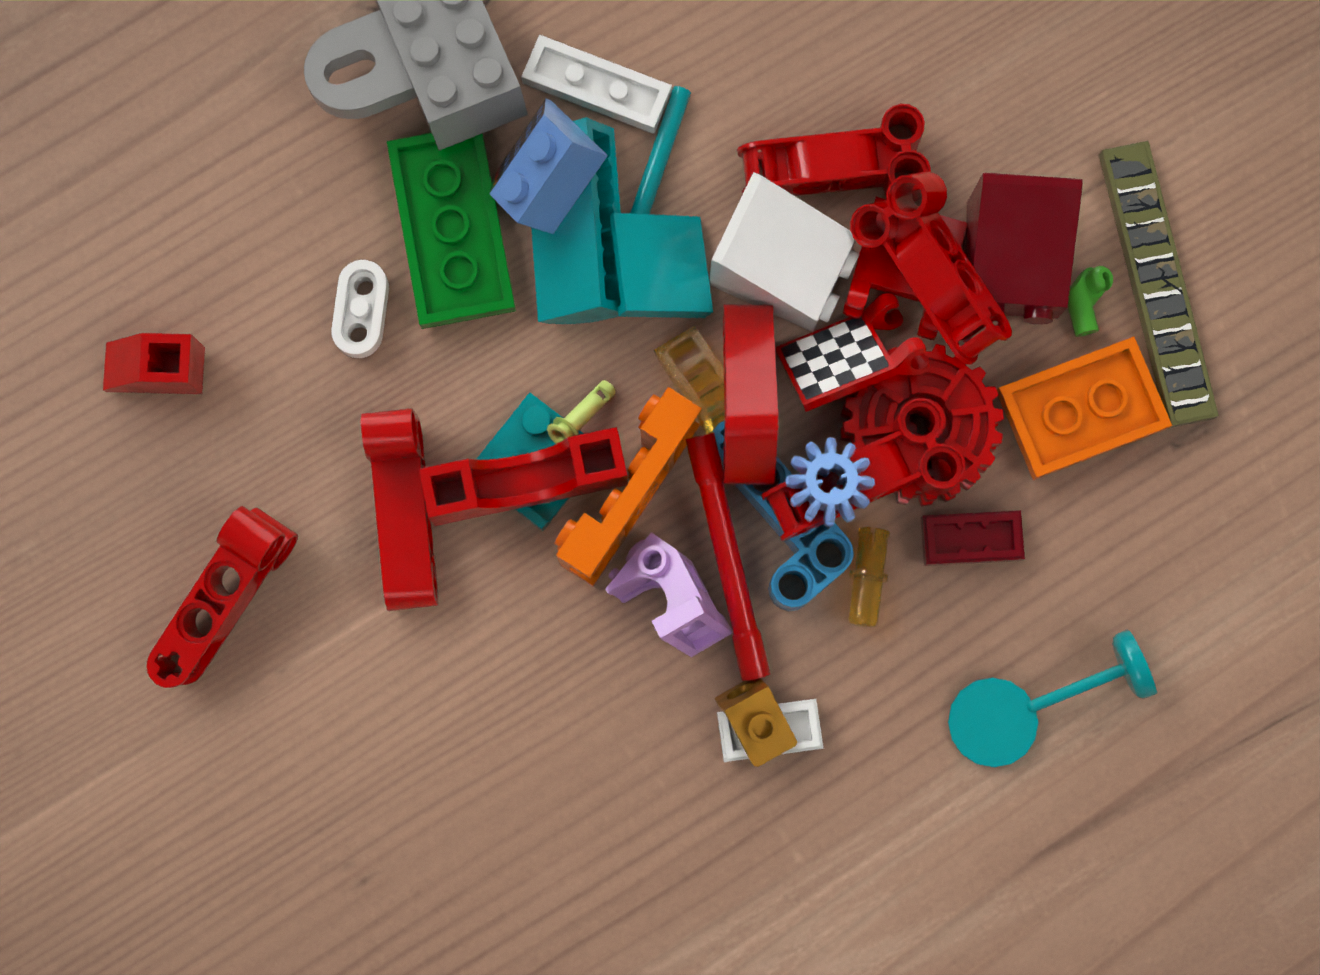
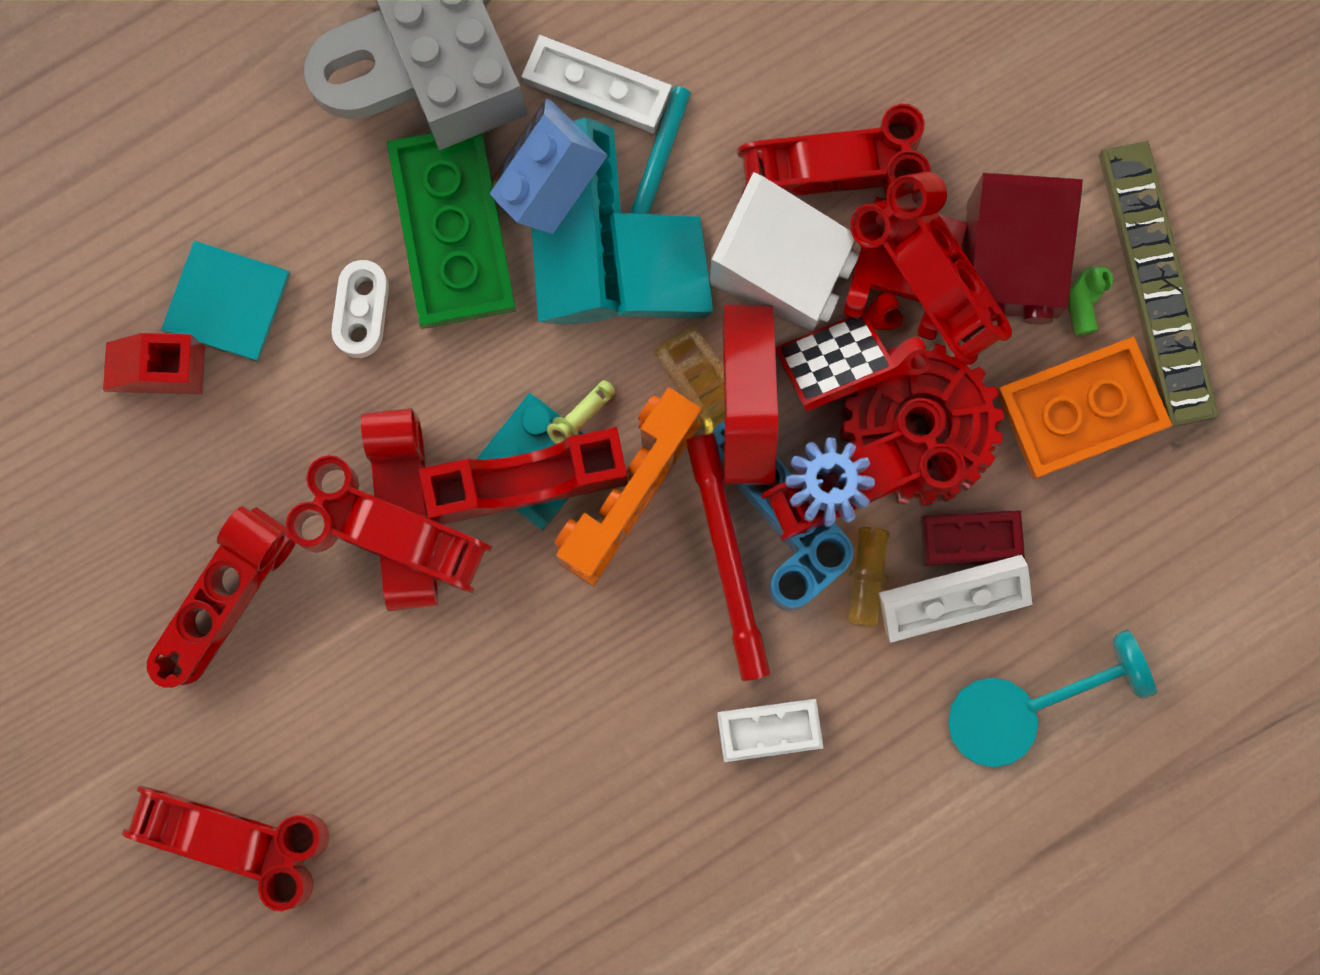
lavender tile [605,533,733,657] -> none
pearl gold bracket [715,678,797,767] -> none
none -> red piece [121,785,330,911]
none -> teal piece [161,240,291,362]
none -> red piece [285,455,492,593]
none -> white plate [879,555,1033,643]

